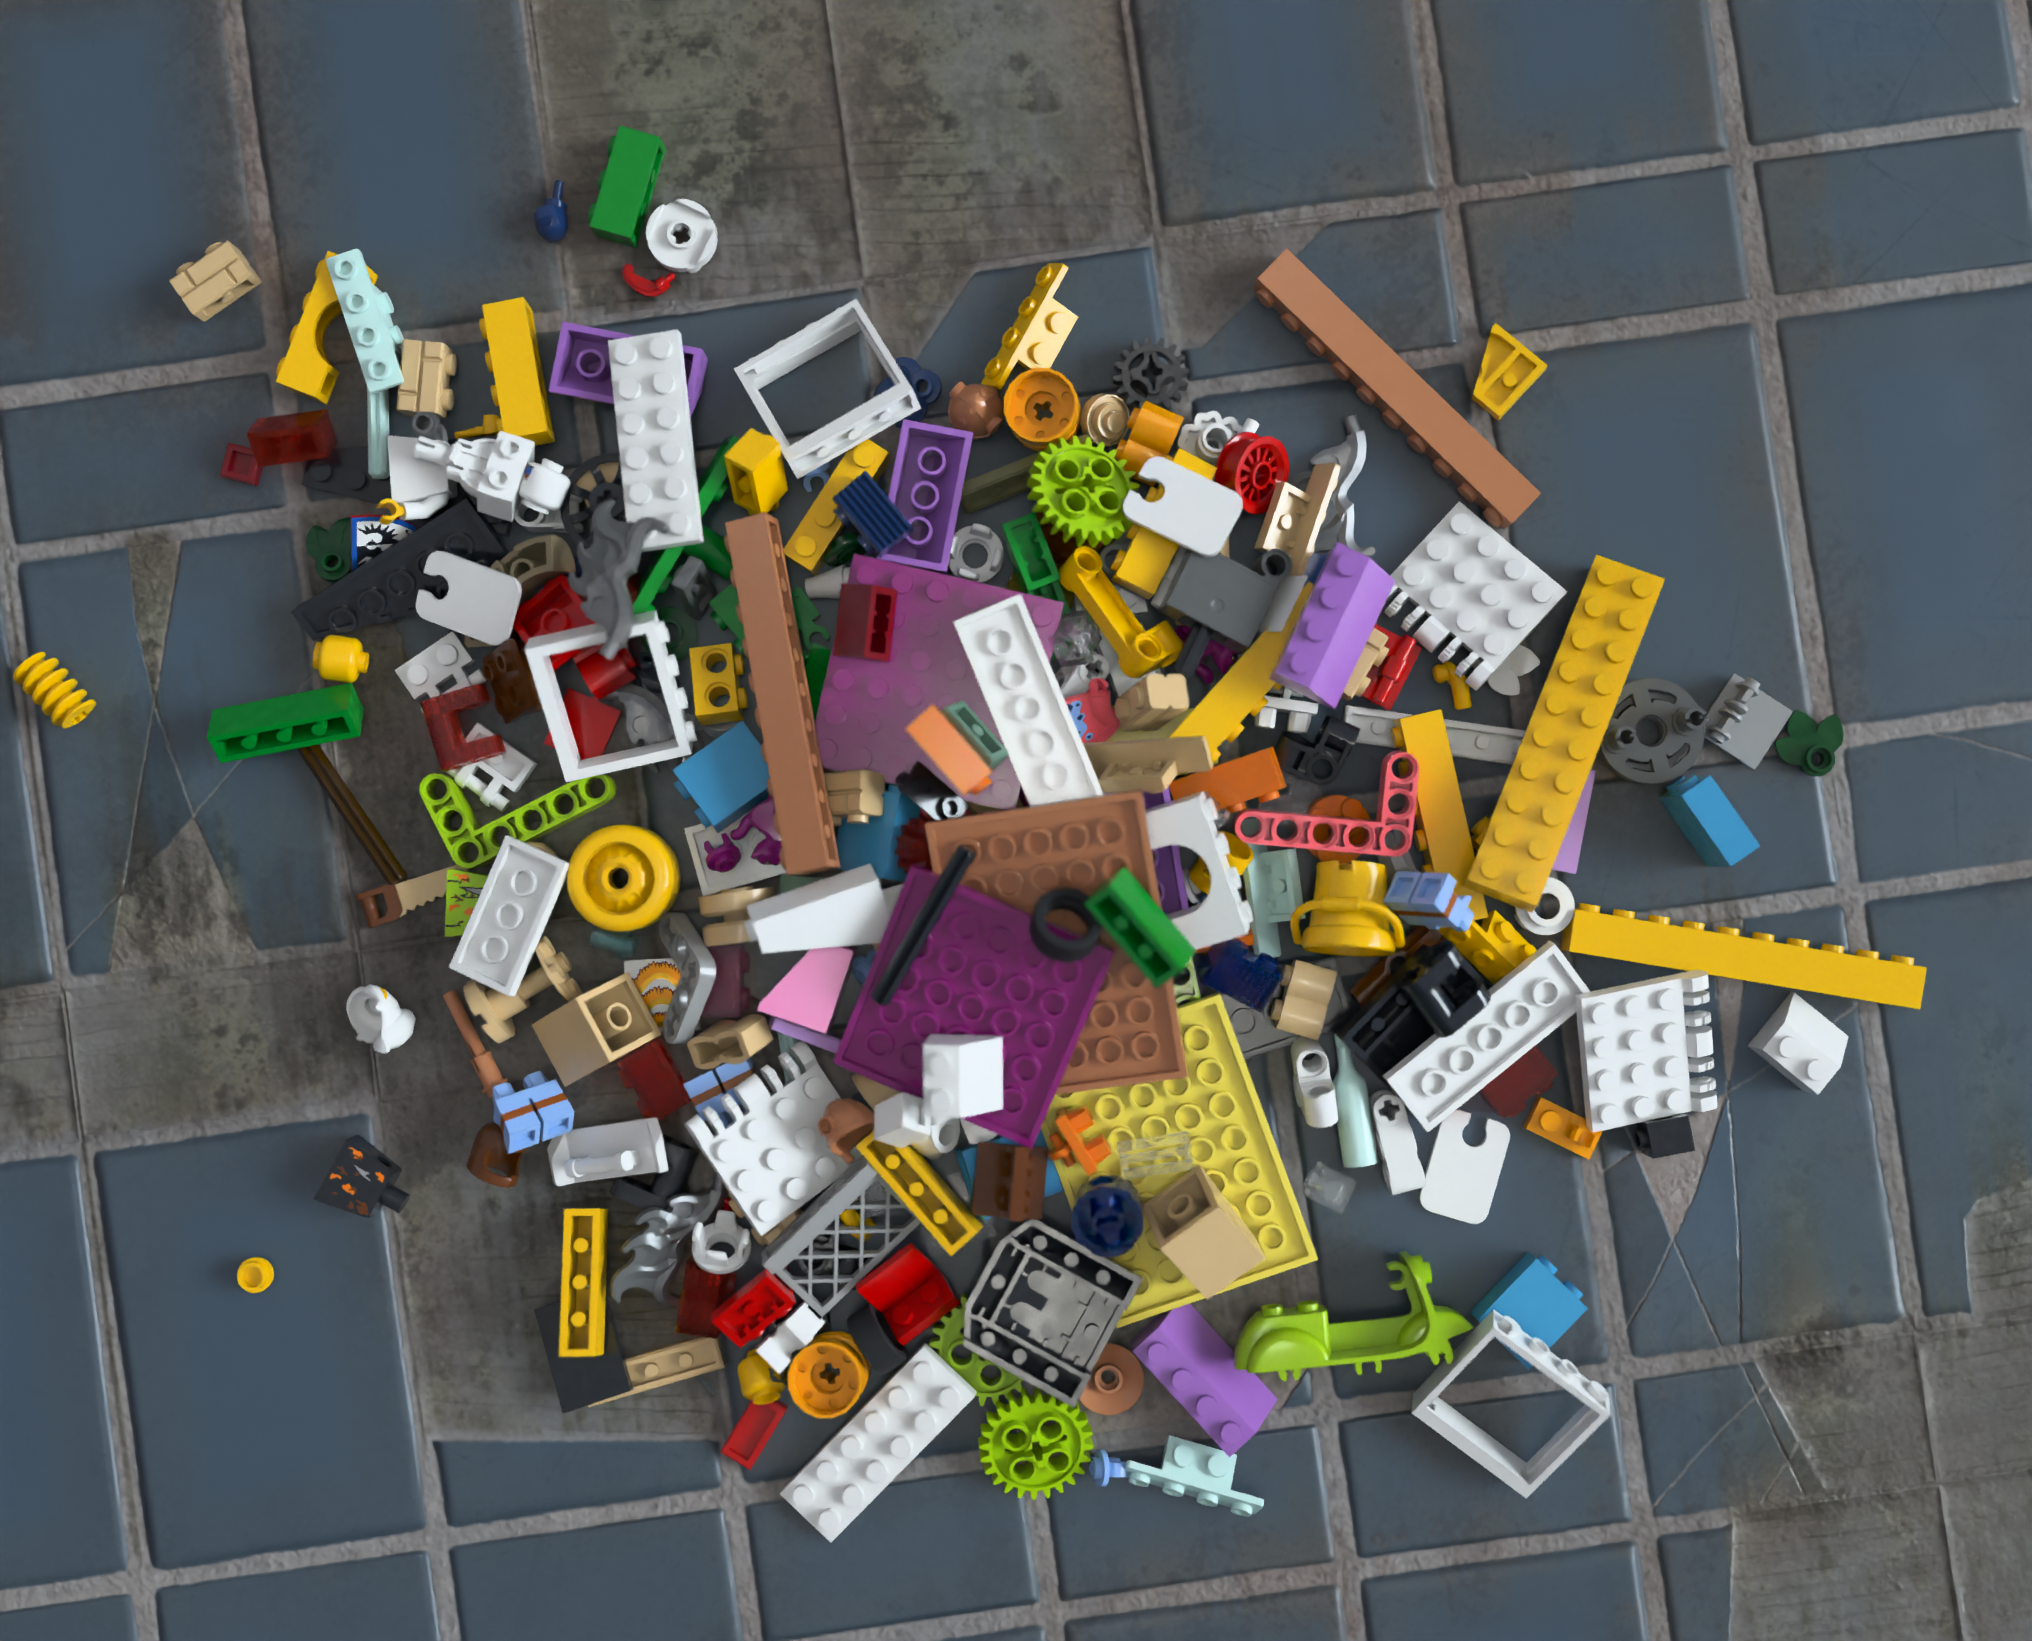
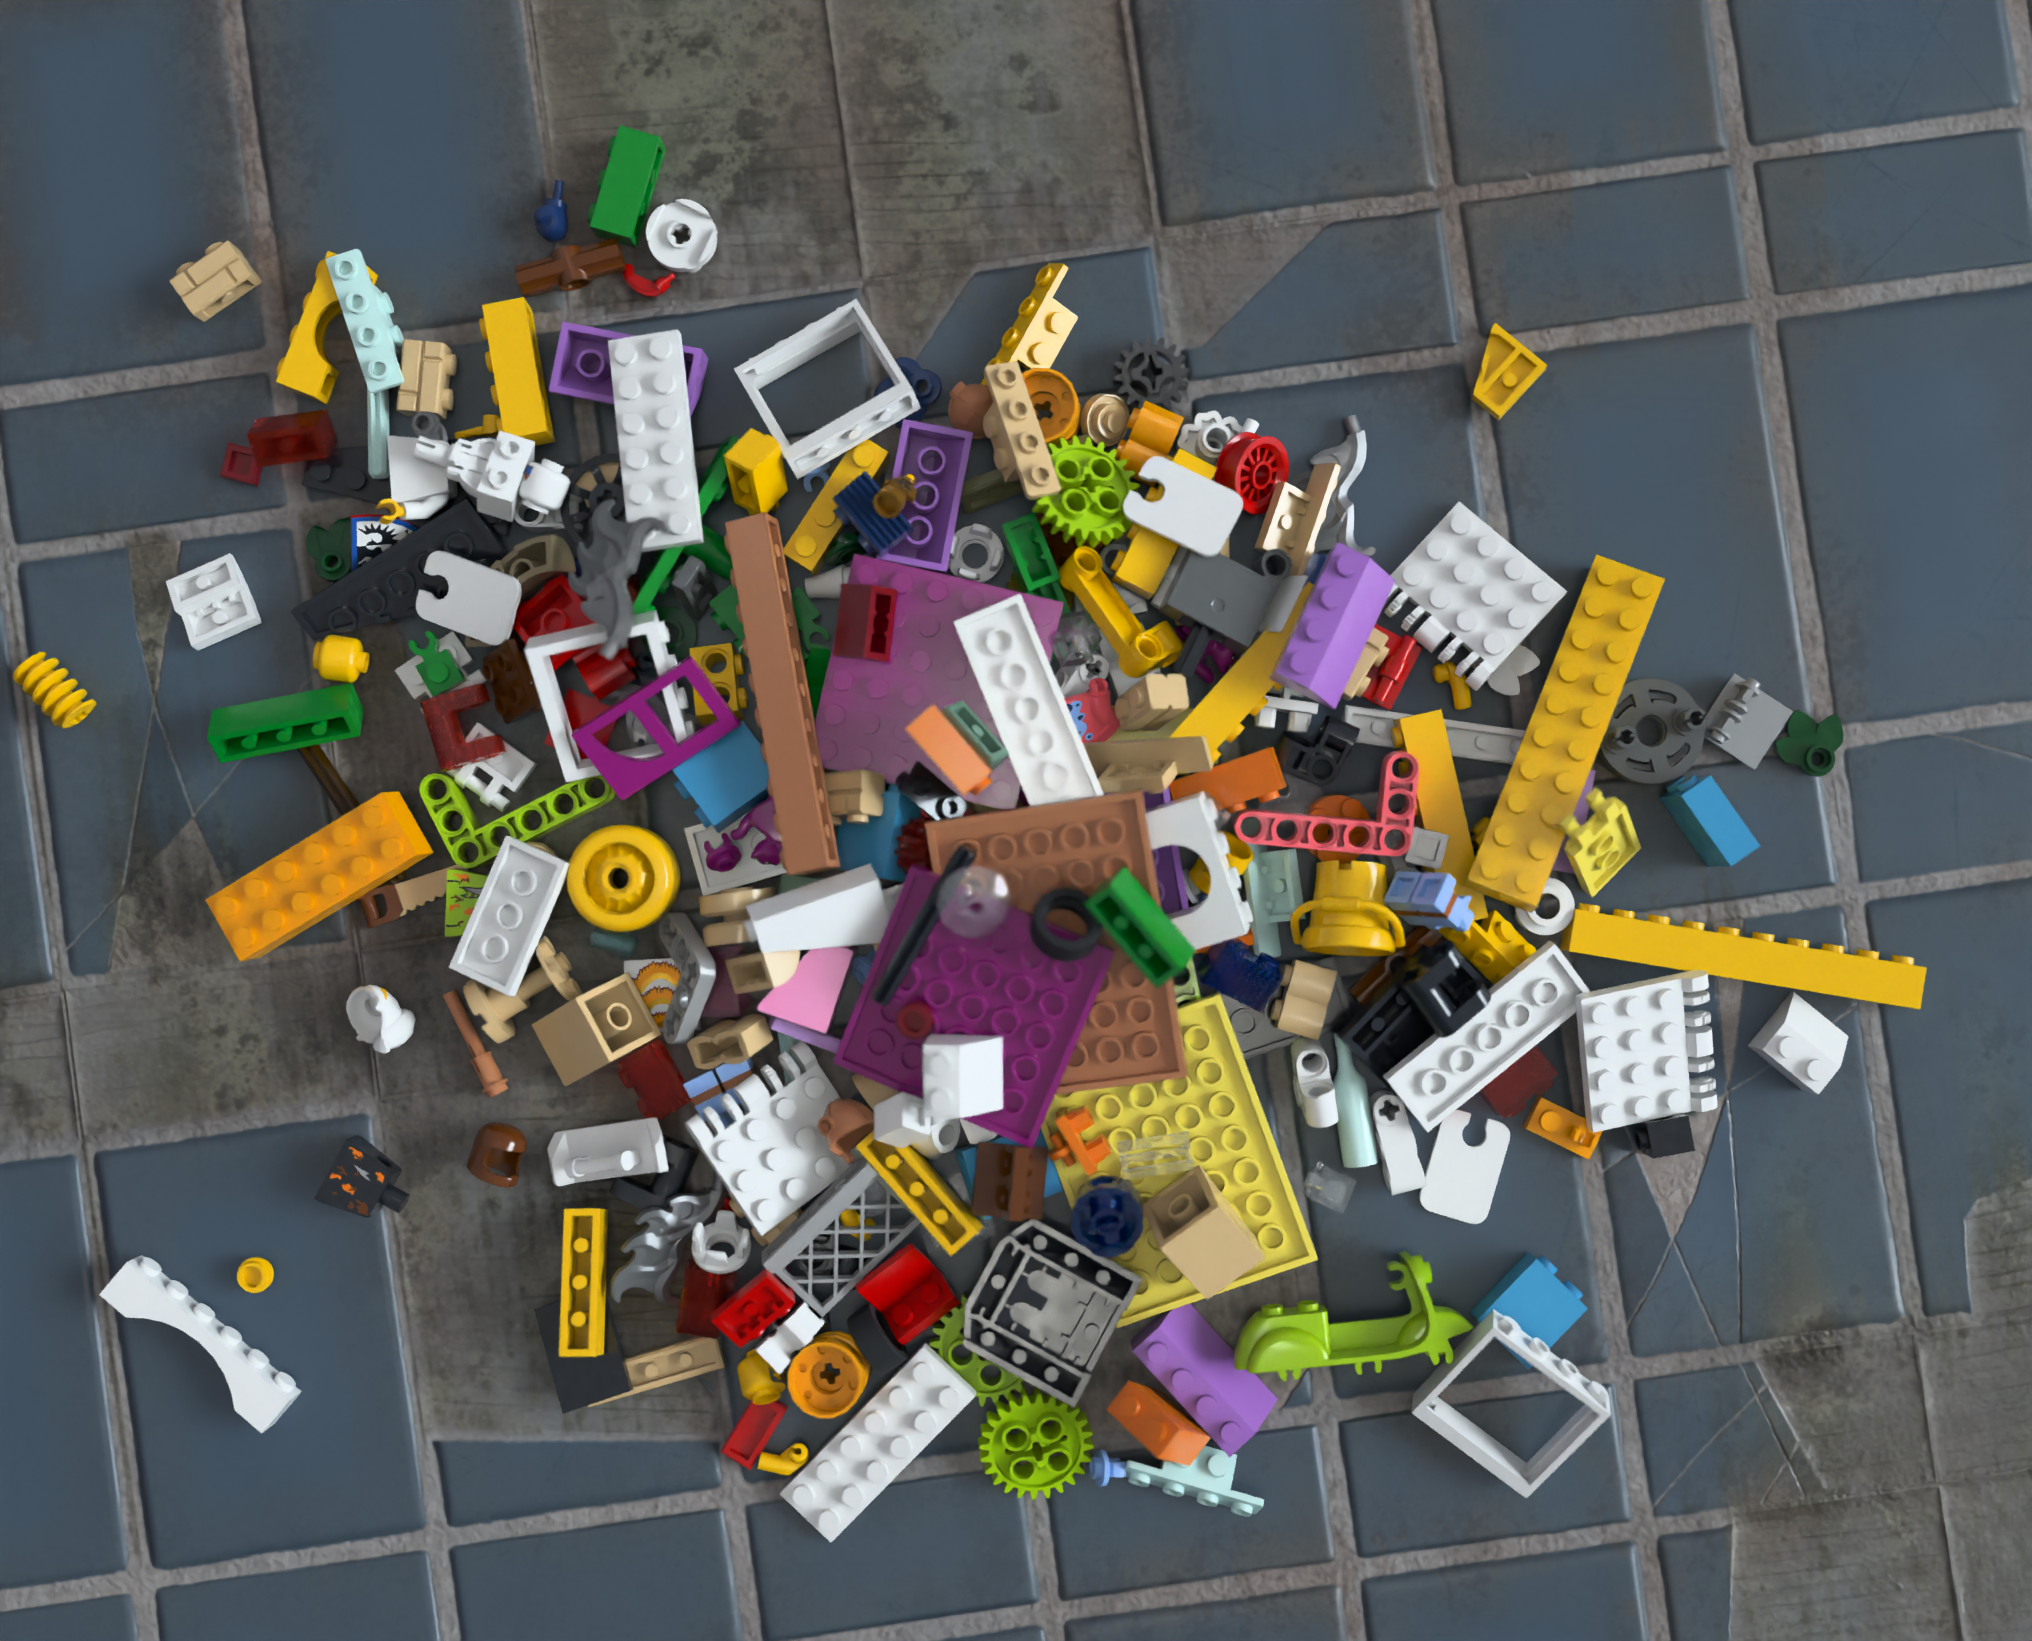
light blue hips [492,1071,575,1154] -> none
nougat dish [1079,1343,1144,1415] -> none
nougat brick [1253,248,1541,529] -> none
none -> white arch [99,1255,302,1433]
none -> white slope [166,553,262,651]
none -> light orange brick [205,791,434,962]
none -> green plate [409,630,467,698]
none -> reddish brown piece [515,238,626,298]
none -> magenta window [571,656,741,800]
none -> tan brick [725,948,800,994]
none -> yellow arm [758,1443,809,1476]
none -> pearl gold piece [873,473,917,518]
none -> dark red tile [896,1001,934,1039]
none -> clear dish [937,866,1011,937]
none -> tan bracket [983,361,1061,499]
none -> orange brick [1106,1381,1211,1466]
none -> plate [1403,826,1449,870]
none -> light yellow tile [1559,787,1641,898]

